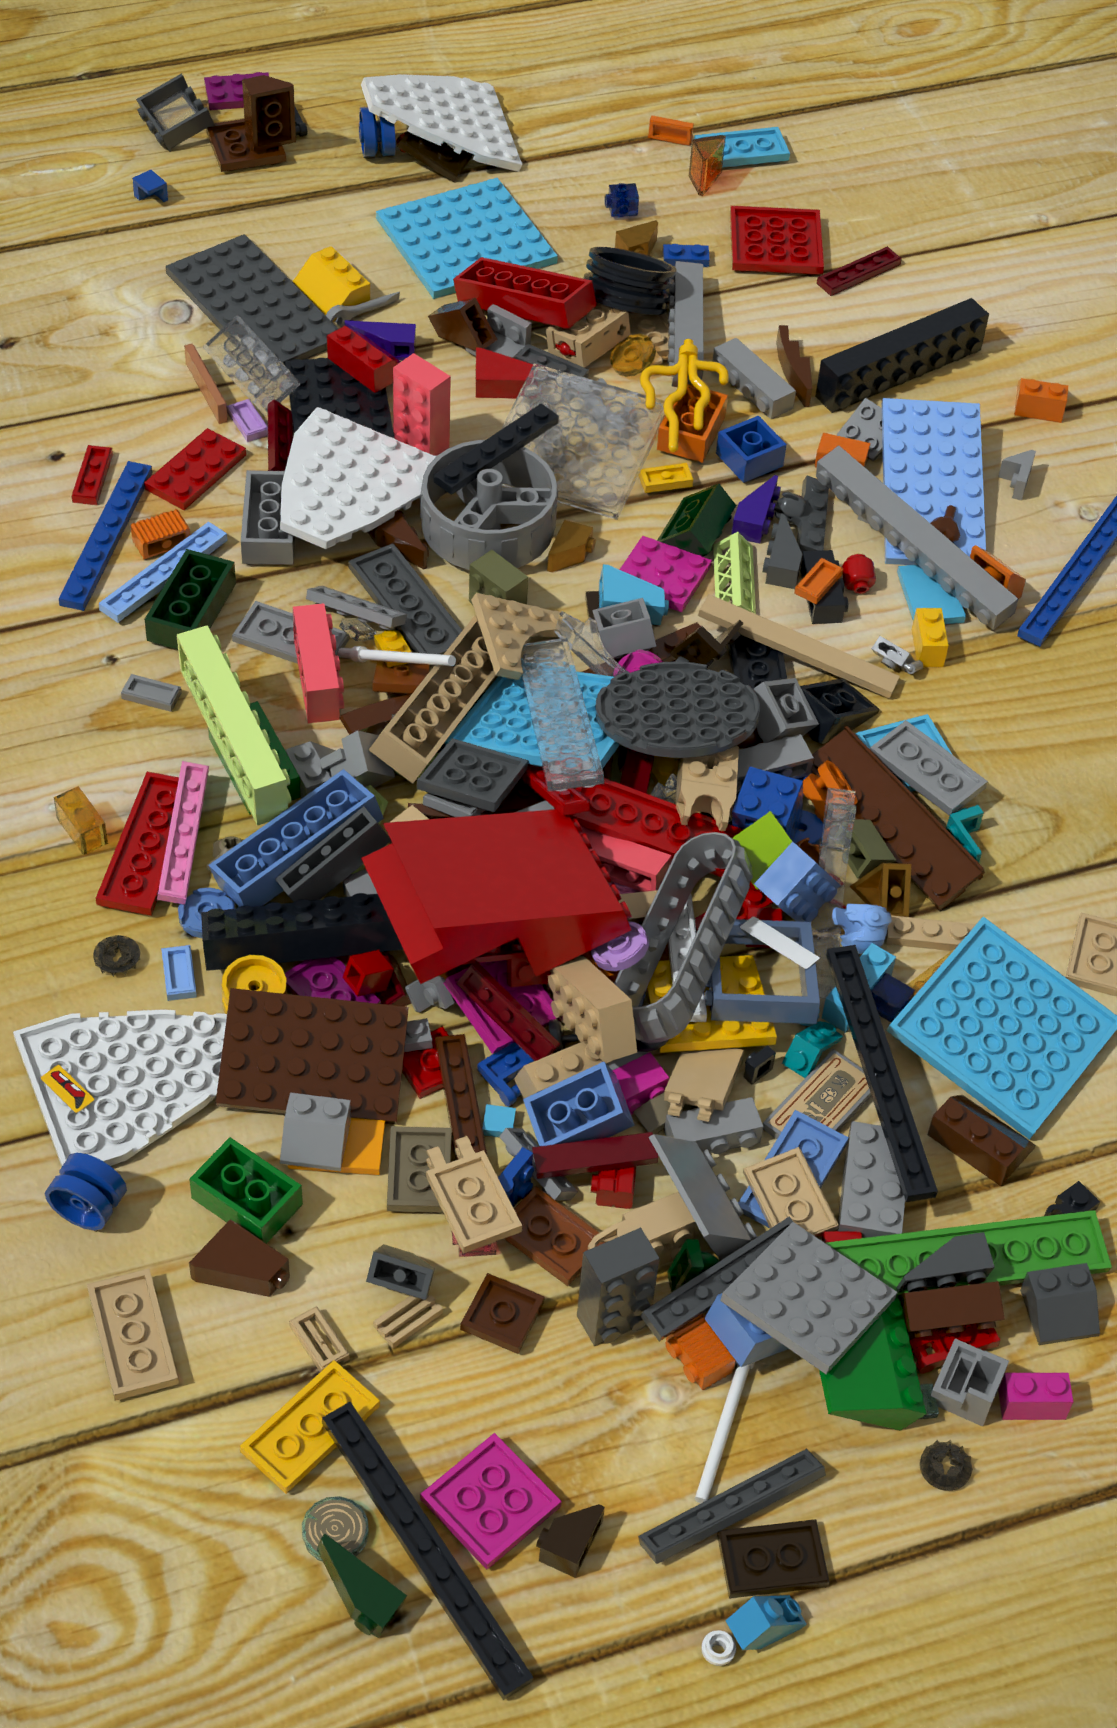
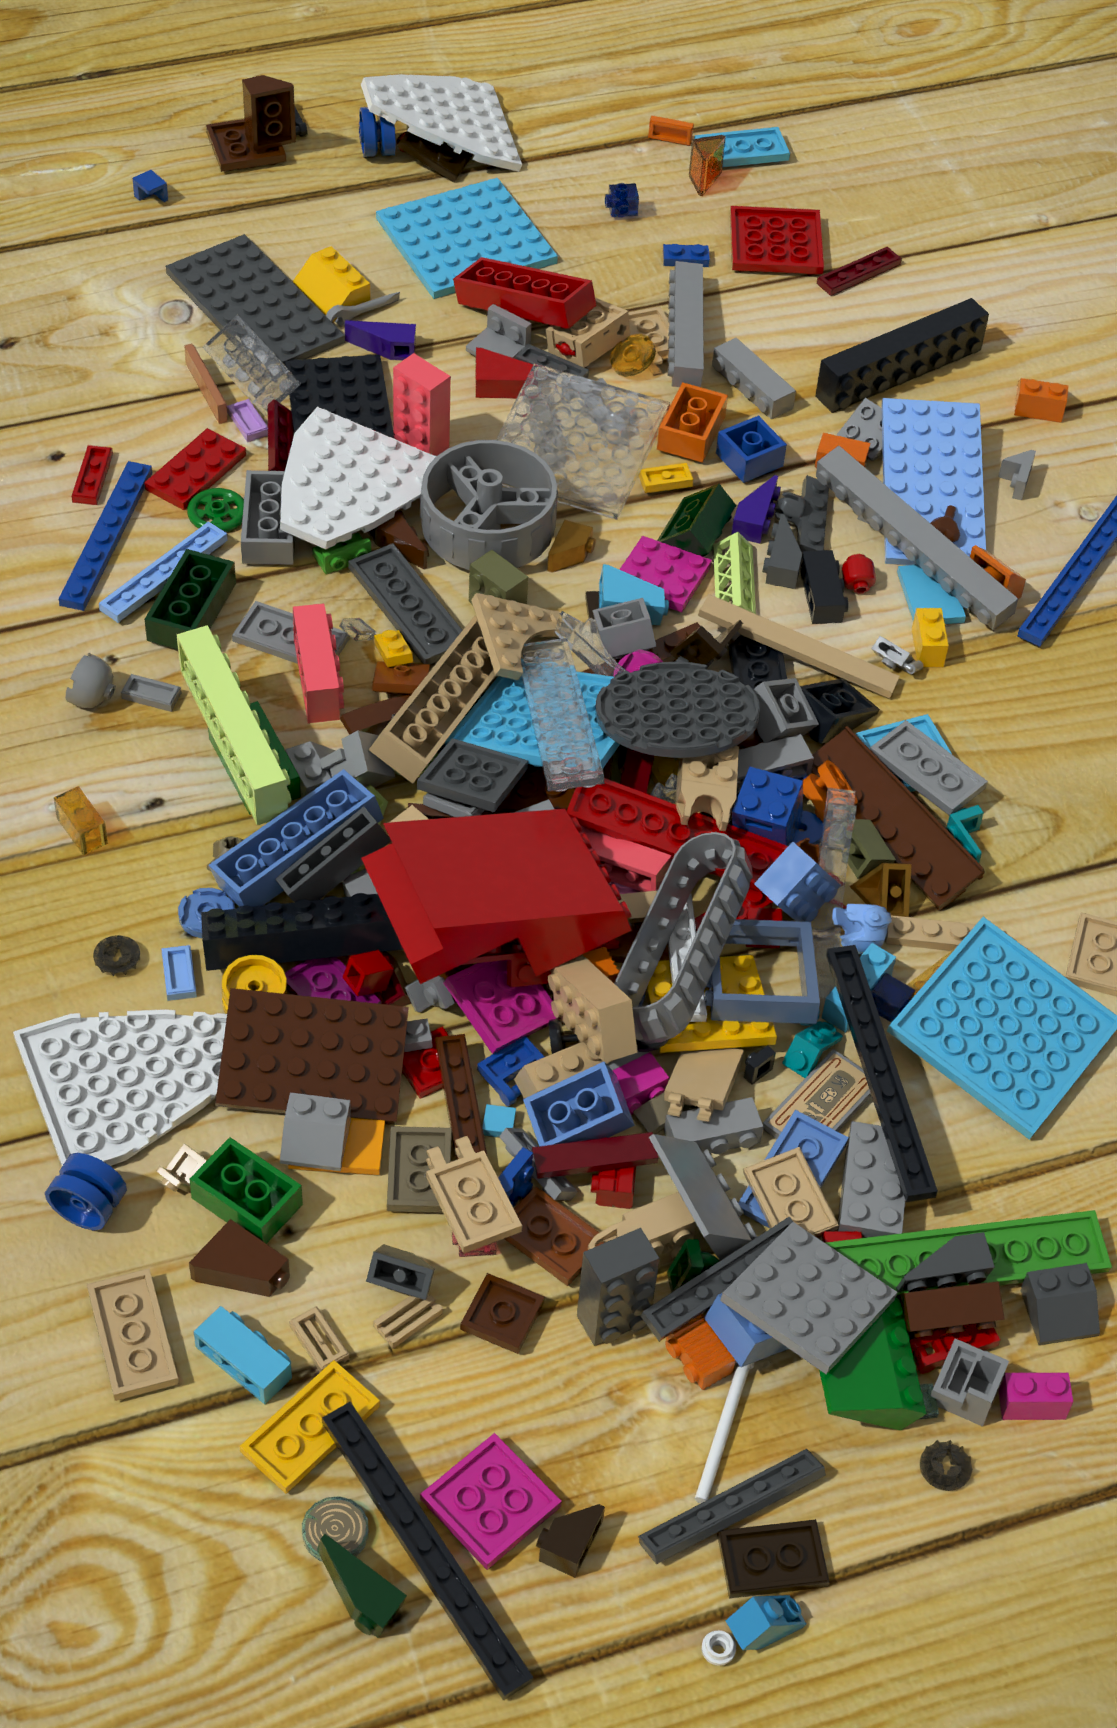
yellow sticker [41,1065,94,1113] -> none
red plate [96,771,179,916] -> none
orange brick [131,509,191,560] -> none
dark grey window [136,73,215,152] -> none
bright pink tile [157,761,209,905] -> none
magenta plate [204,72,269,111] -> none
light grey plate [306,586,407,630] -> none
red slope [327,326,400,393] -> none
white bar [338,646,456,666] -> none
reddish brown slope [428,298,497,351] -> none
black plate [434,404,559,495] -> none
dark red tile [456,961,560,1061] -> none
red tile [521,764,589,816] -> none
black wheel [583,247,677,315] -> none
lavender tile [591,922,649,971] -> none
pearl gold slope [615,220,658,256] -> none
yellow plant [640,339,729,452] -> none
lime tile [732,811,792,890] -> none
white sticker [740,916,820,969] -> none
reddish brown slope [776,325,812,407] -> none
orange tile [794,558,843,604] -> none
reddish brown slope [927,1095,1036,1186] -> none
black plate [1044,1181,1100,1216] -> none
none -> light grey cylinder [65,653,116,708]
none -> bracket [156,1144,207,1193]
none -> green plate [187,488,244,532]
none -> medium azure brick [193,1306,292,1404]
none -> bright green bracket [312,532,371,575]

